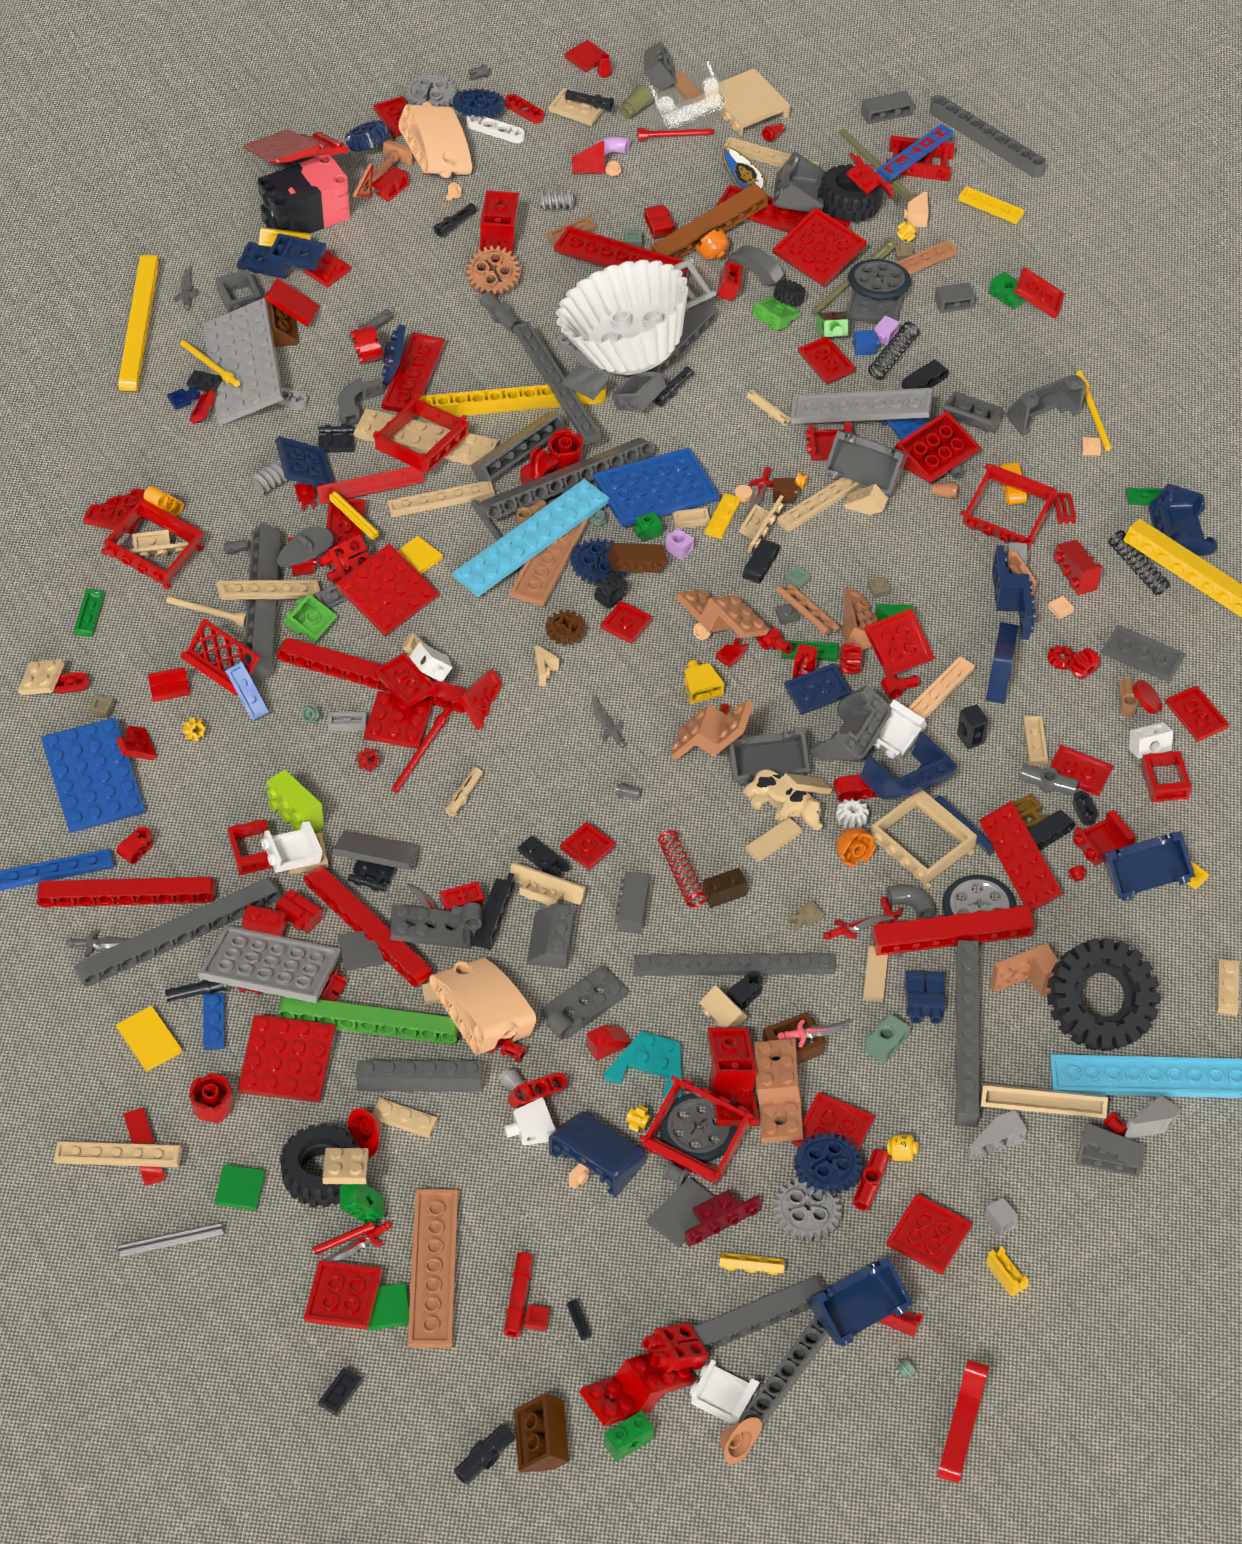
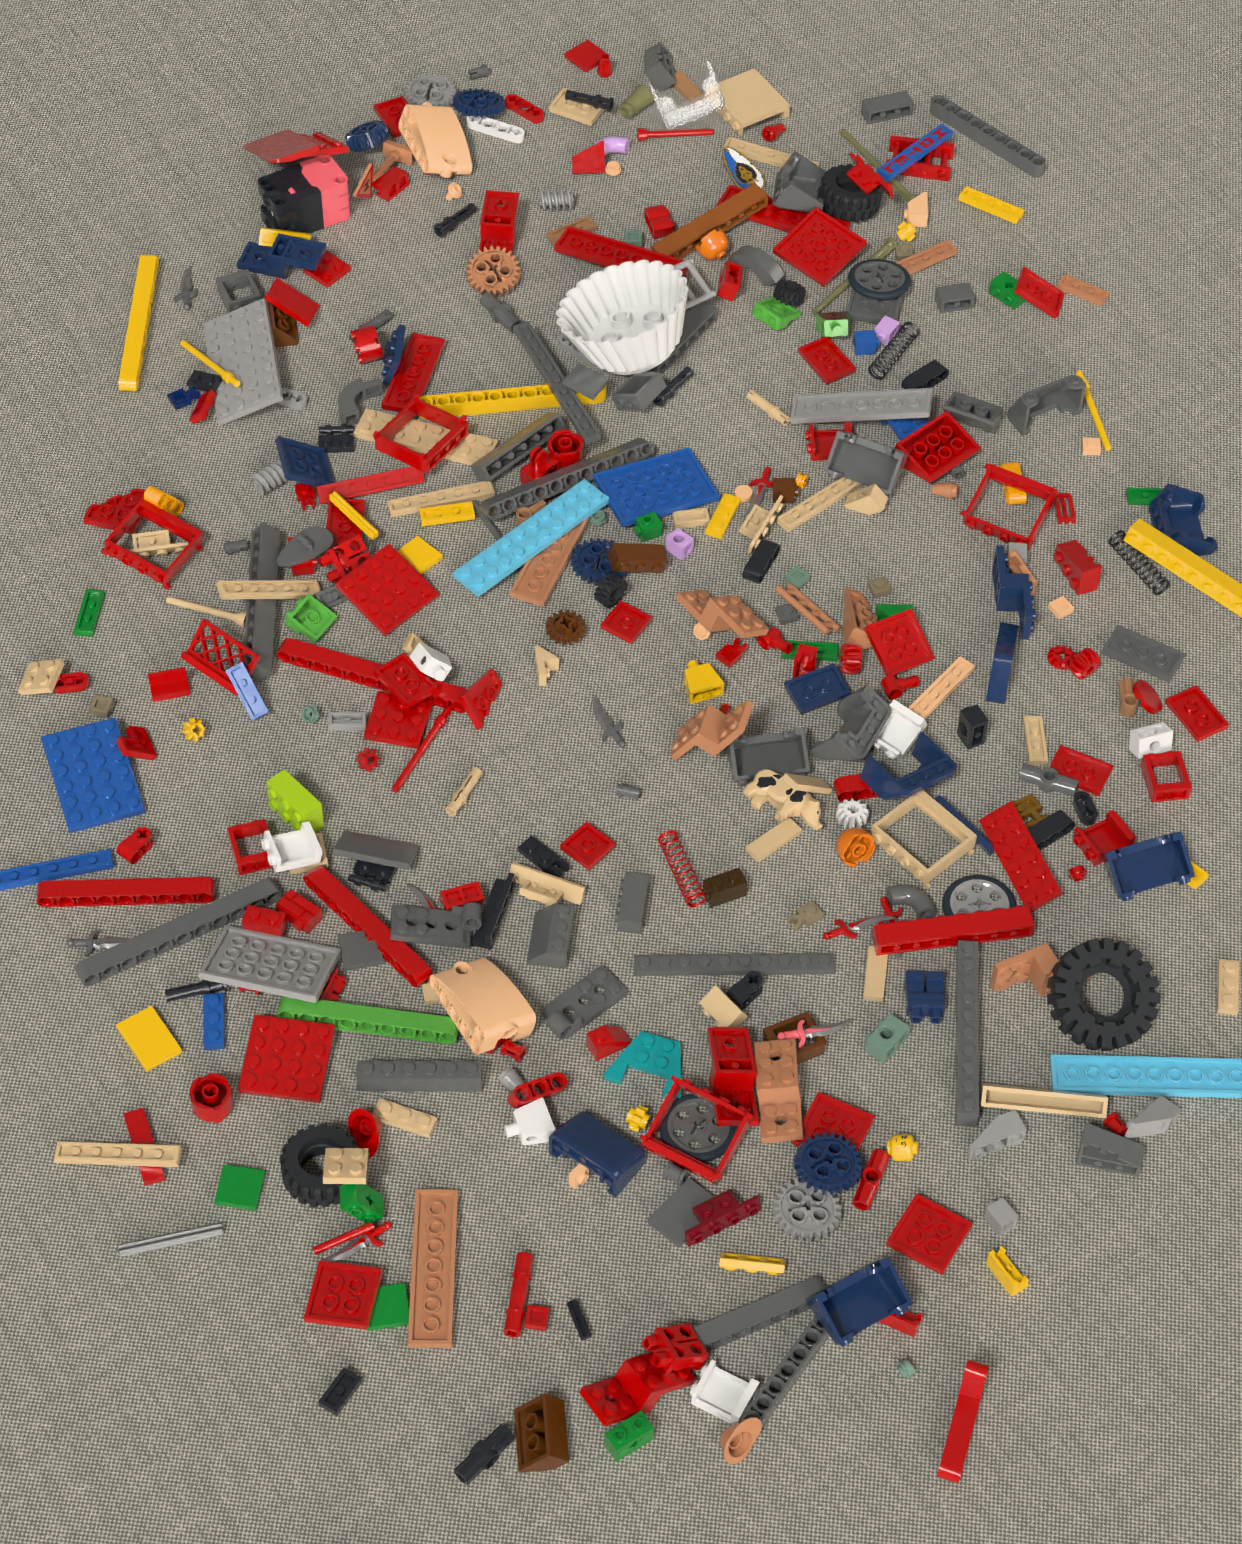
none -> yellow plate [419,501,475,527]
none -> nougat tile [1057,274,1110,306]

